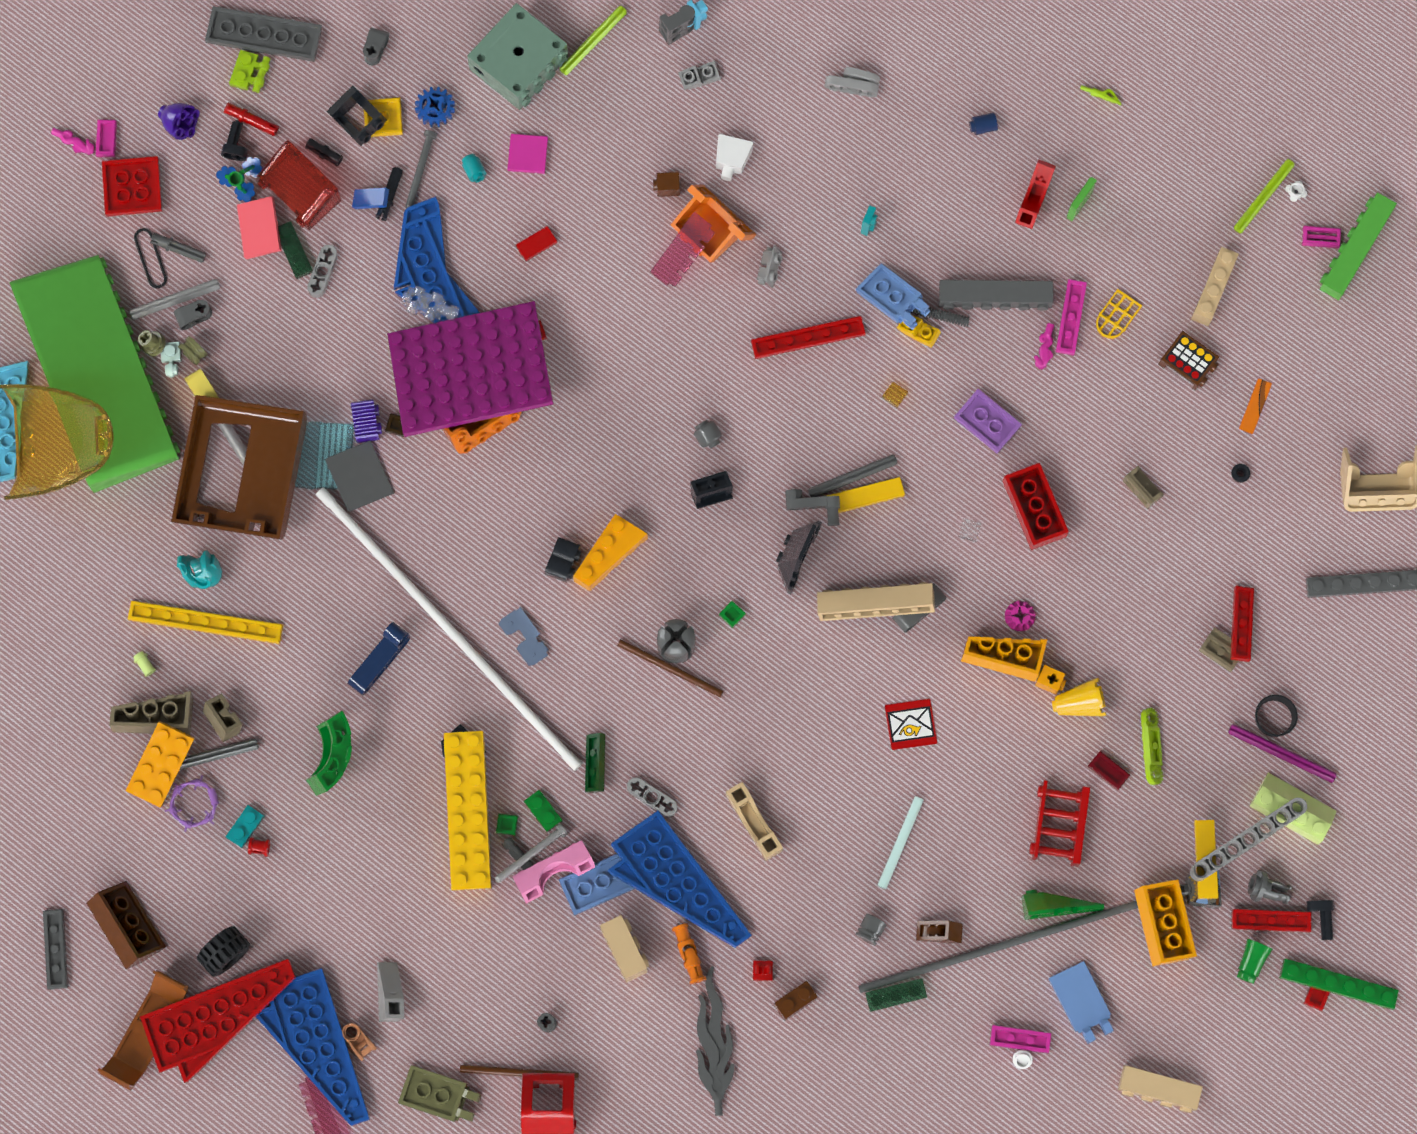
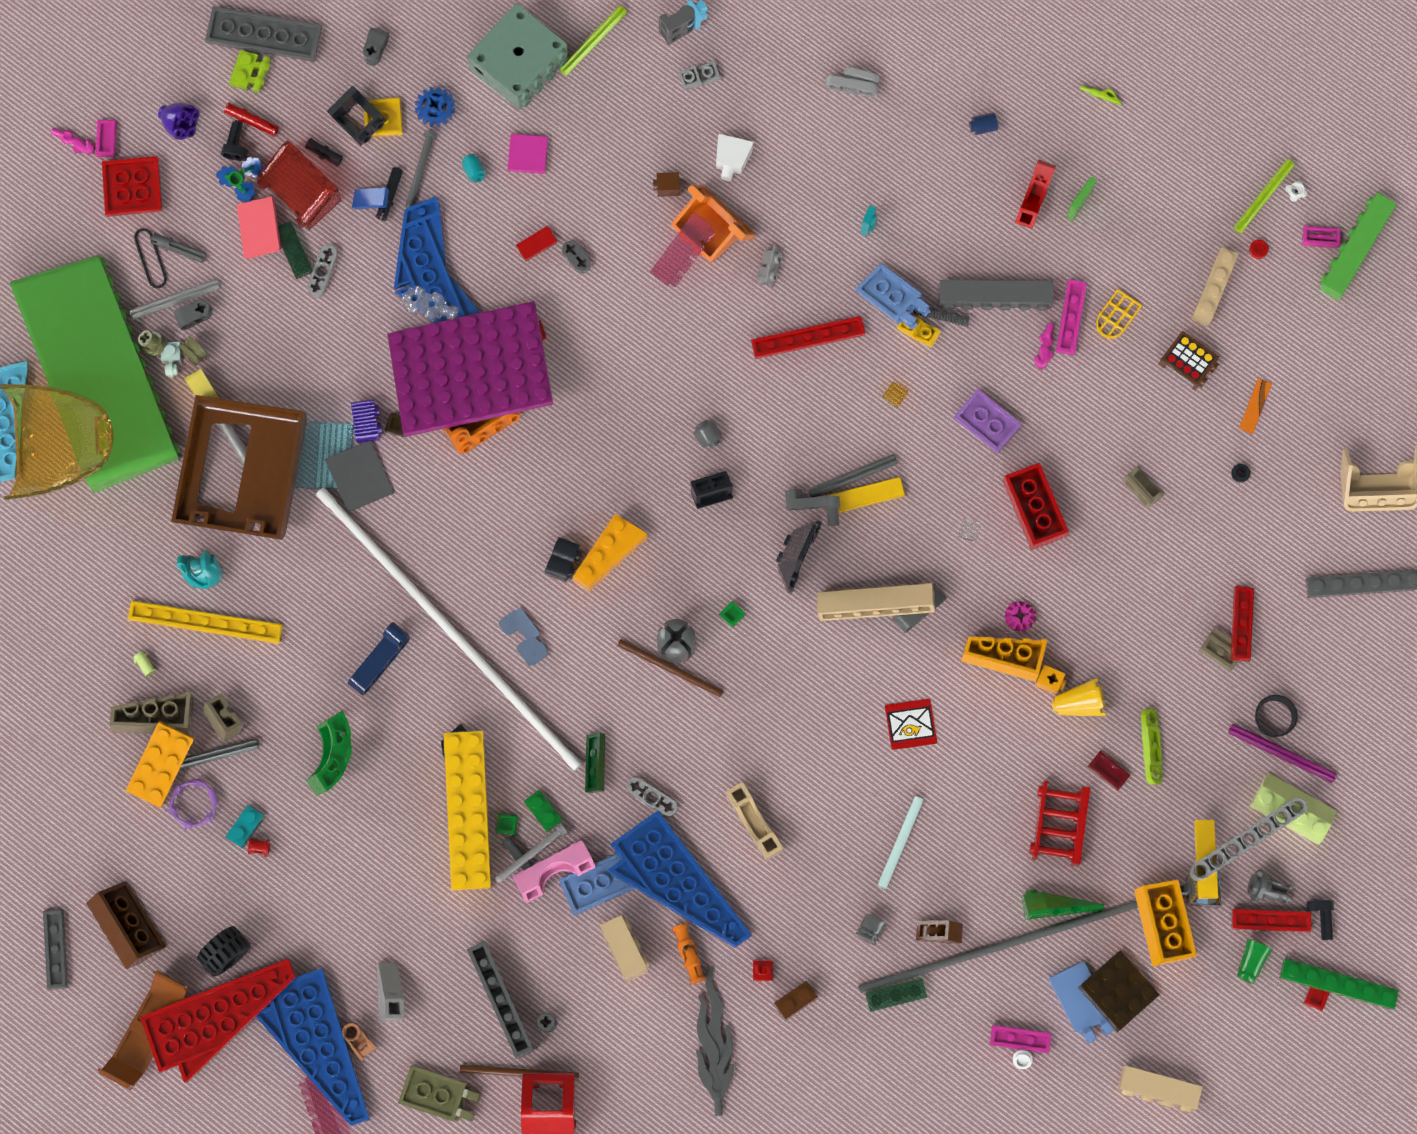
none -> dark grey brick [467,941,534,1060]
none -> dark grey beam [562,241,591,274]
none -> dark brown plate [1078,950,1160,1033]
none -> red tile [1249,239,1269,259]

